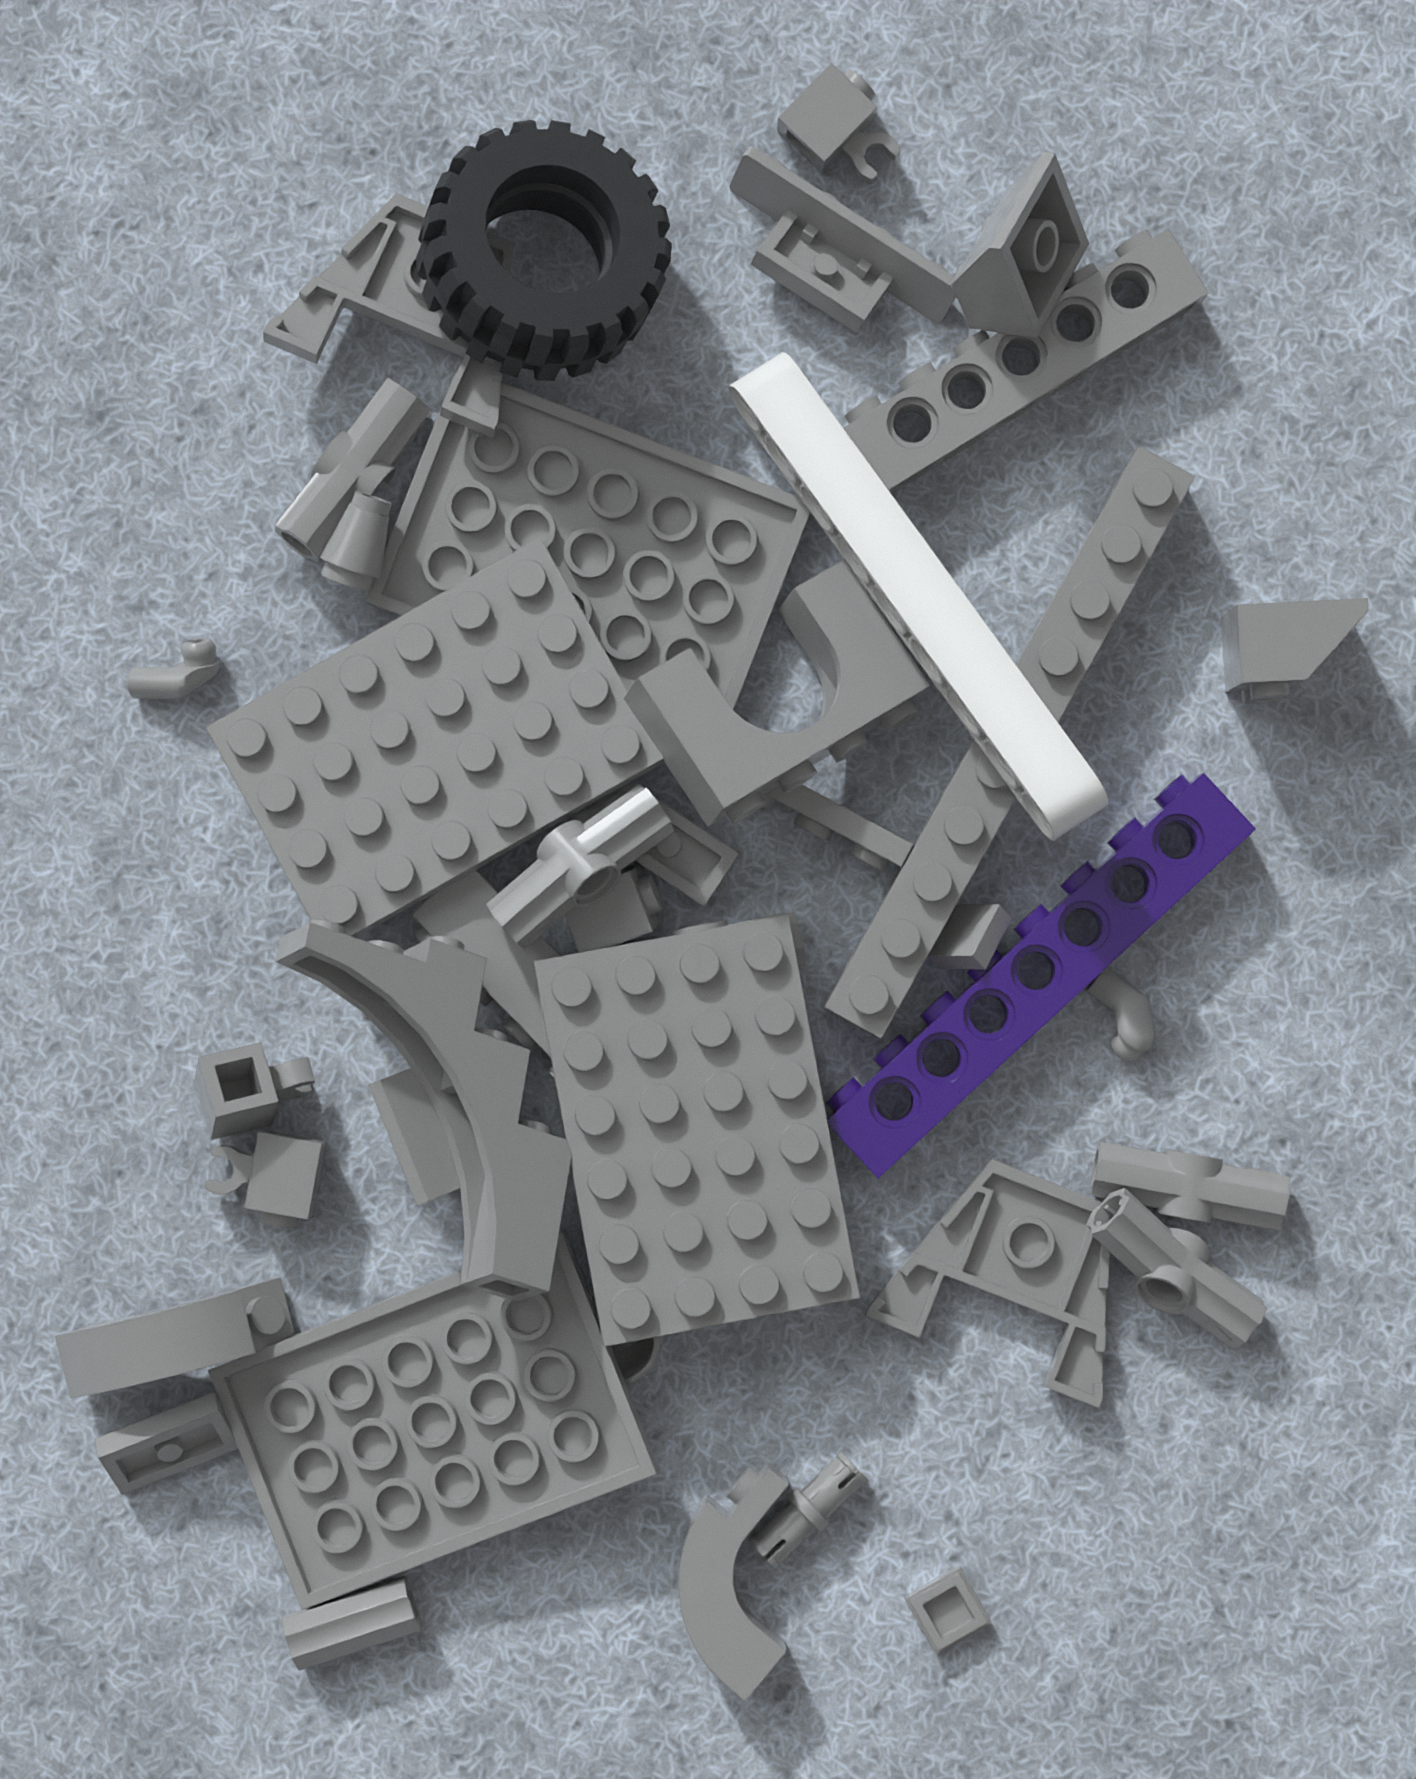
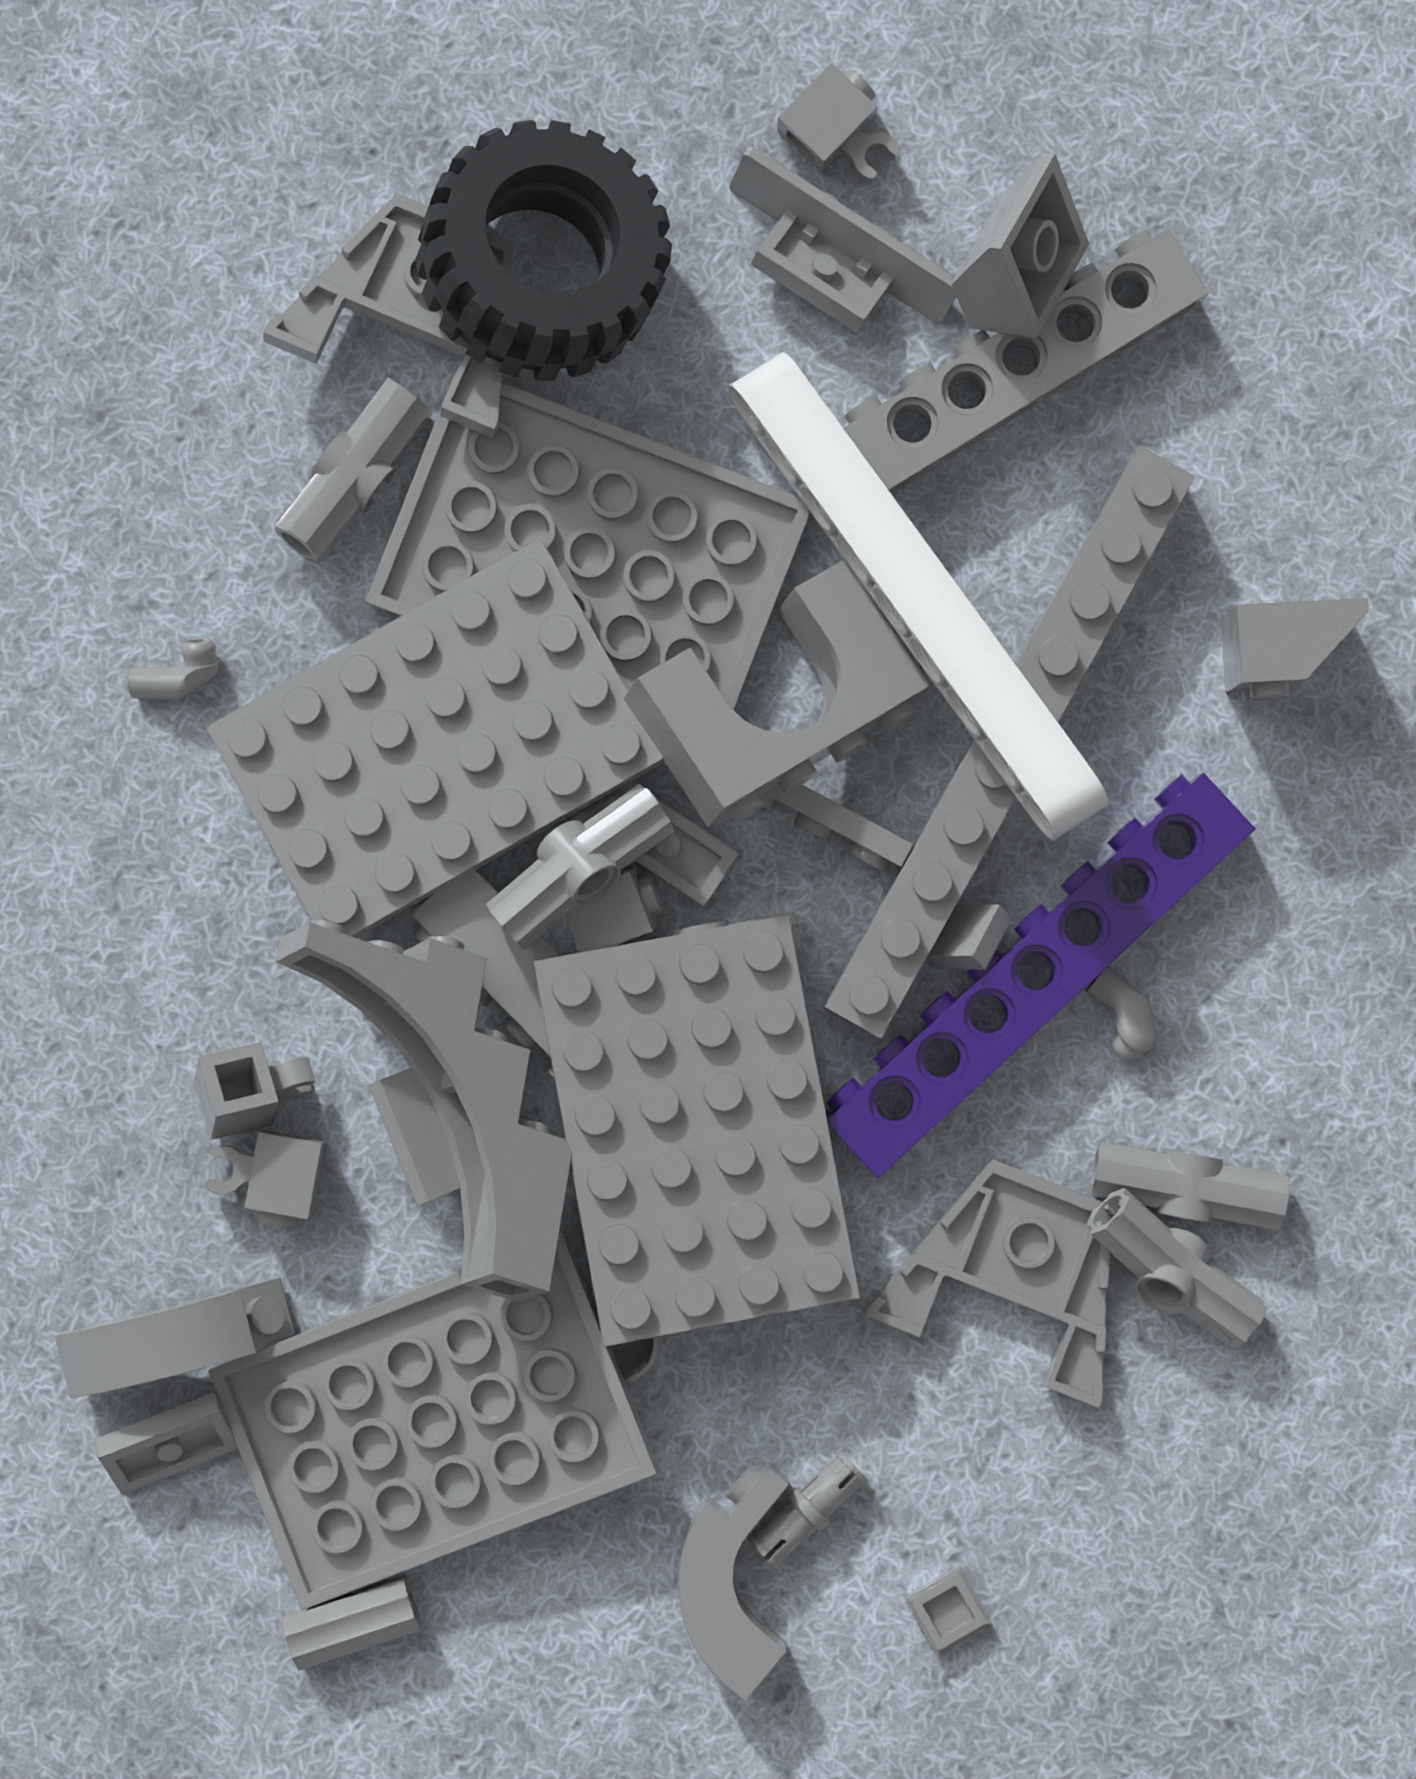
light grey cone [320,491,392,591] -> none

